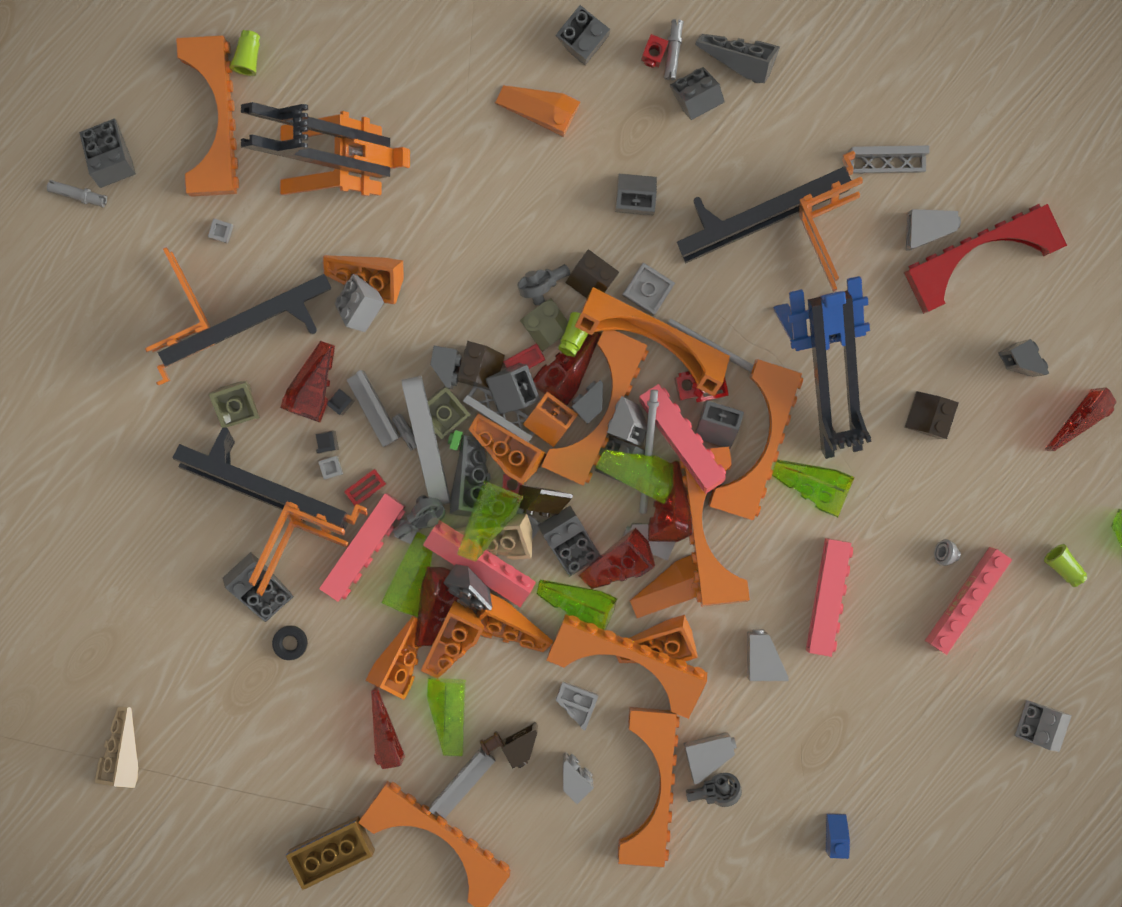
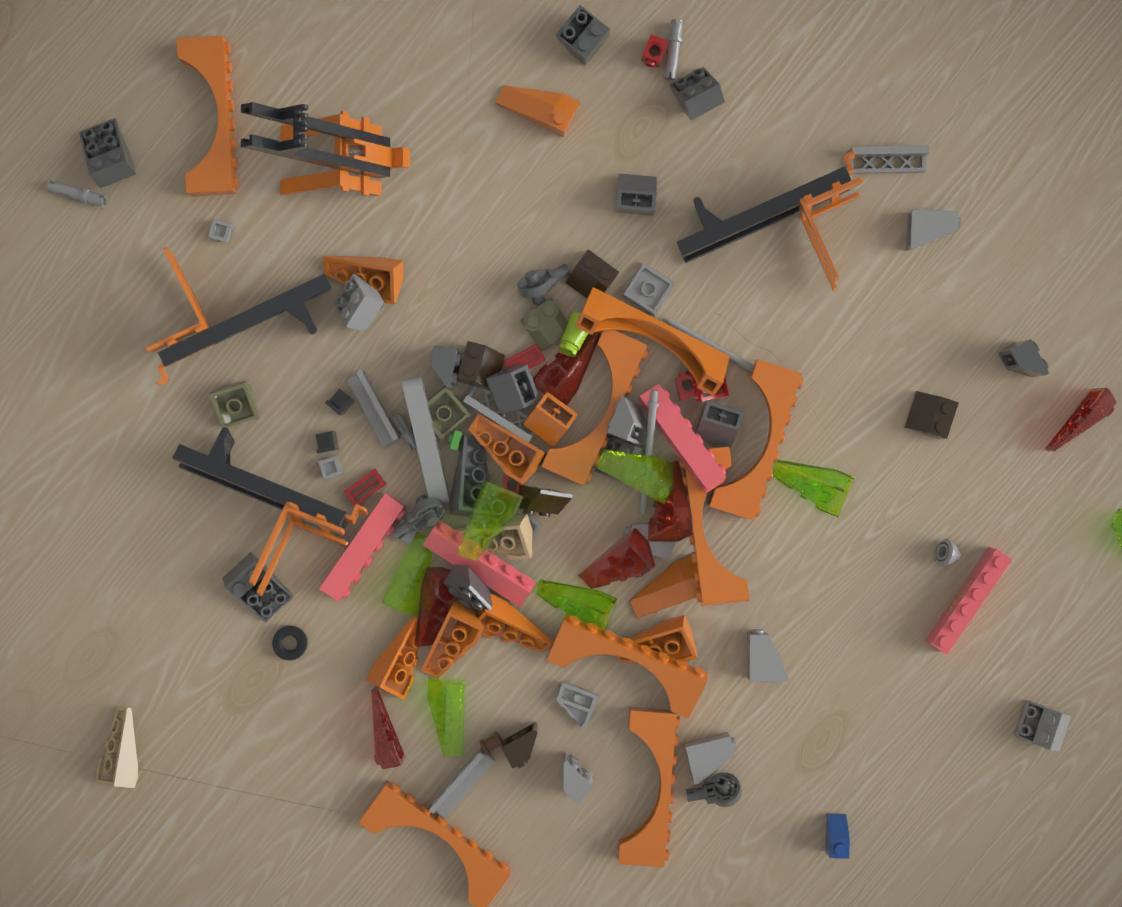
lime plant [229,30,260,76] -> none
clear red wedge [280,341,335,423] -> none
pearl gold brick [286,816,375,891] -> none
dark grey slope [538,506,602,577] -> none
dark grey slope [571,380,603,424] -> none
dark grey wedge [695,34,780,83] -> none
piece [773,276,872,459] -> none
coral brick [806,538,853,657] -> none
red arch [904,203,1067,314] -> none
lime plant [1044,544,1087,587] -> none

